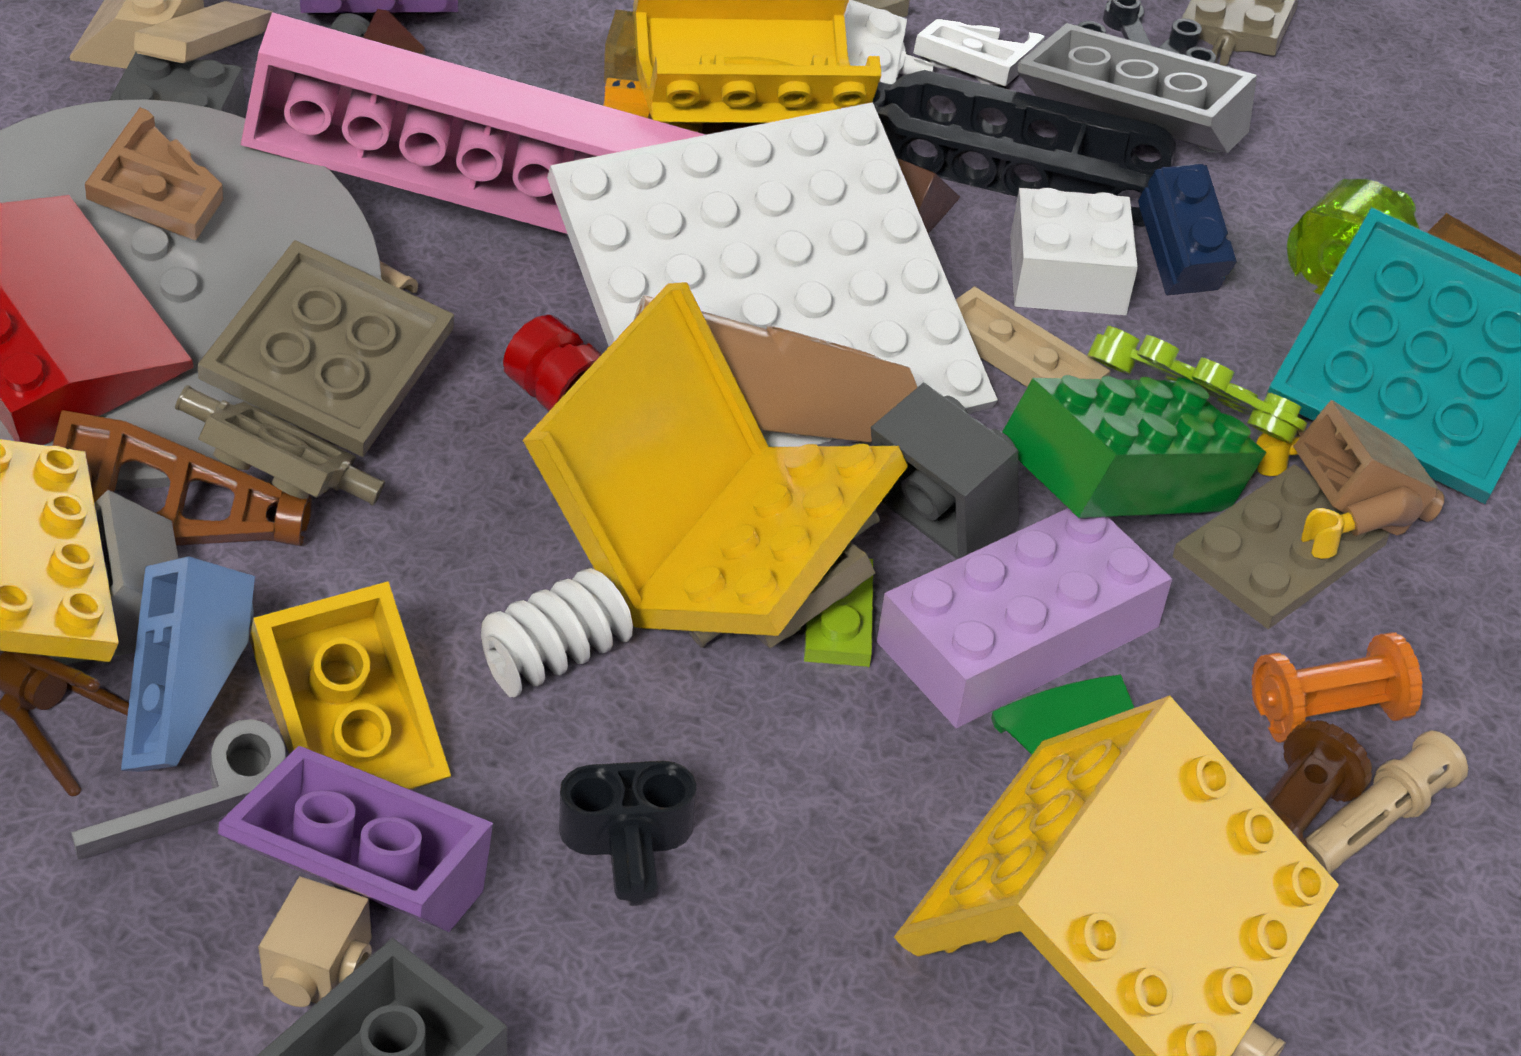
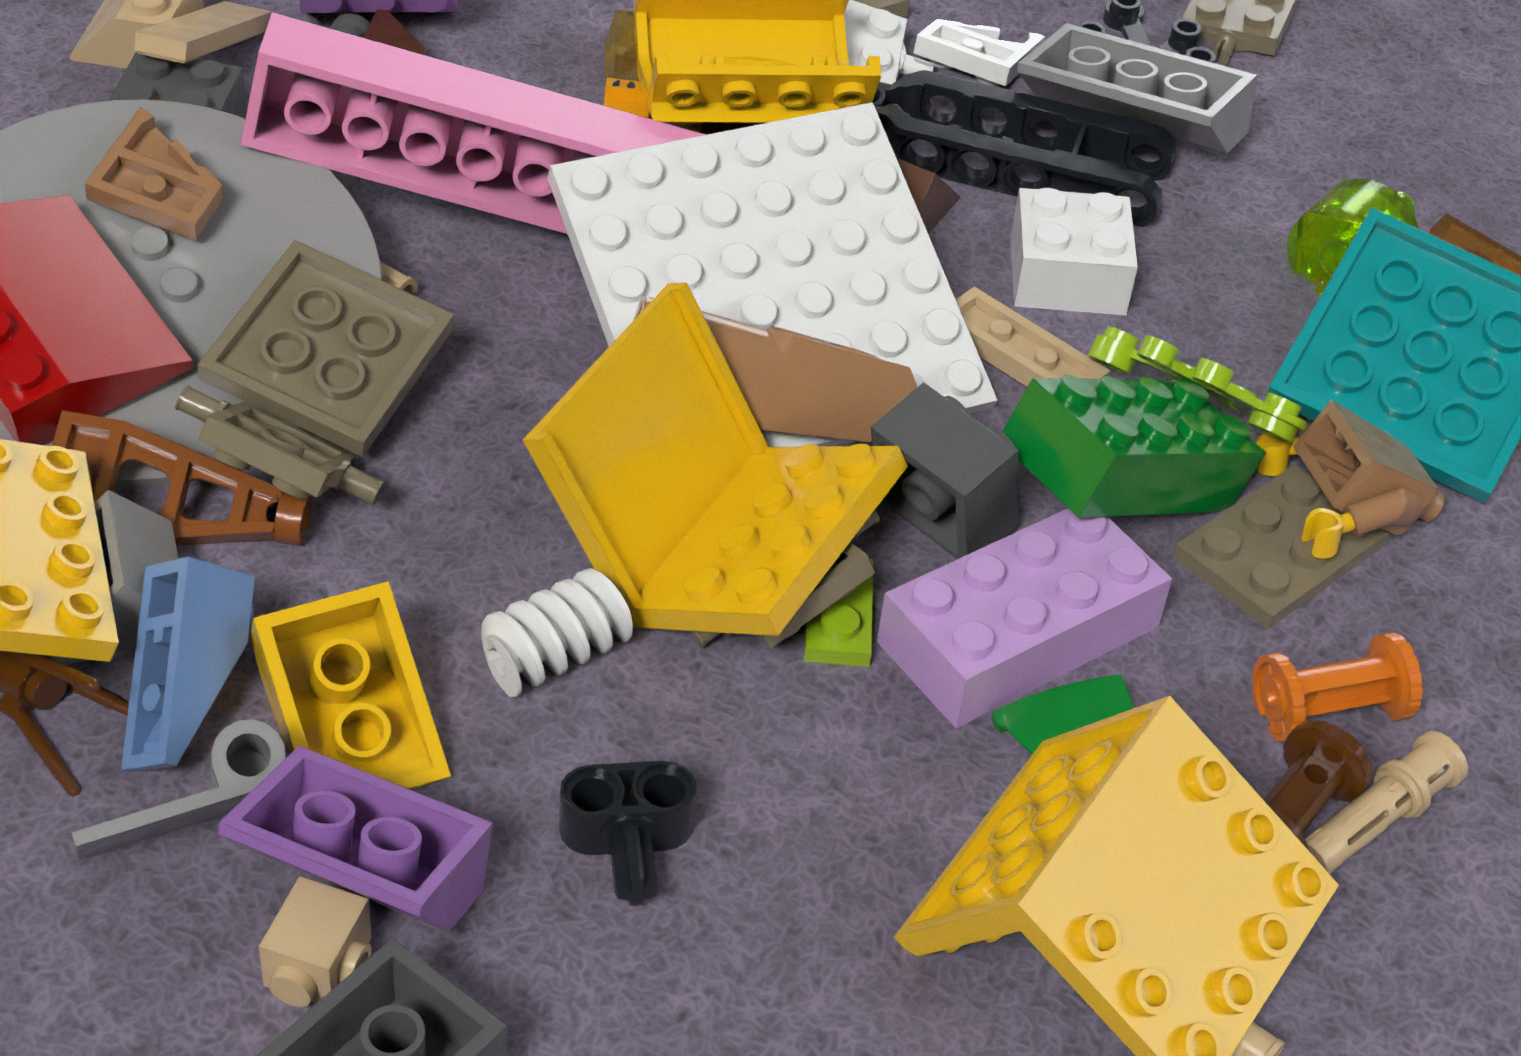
red wheel [503,314,602,412] -> none
dark blue brick [1138,164,1237,296] -> none

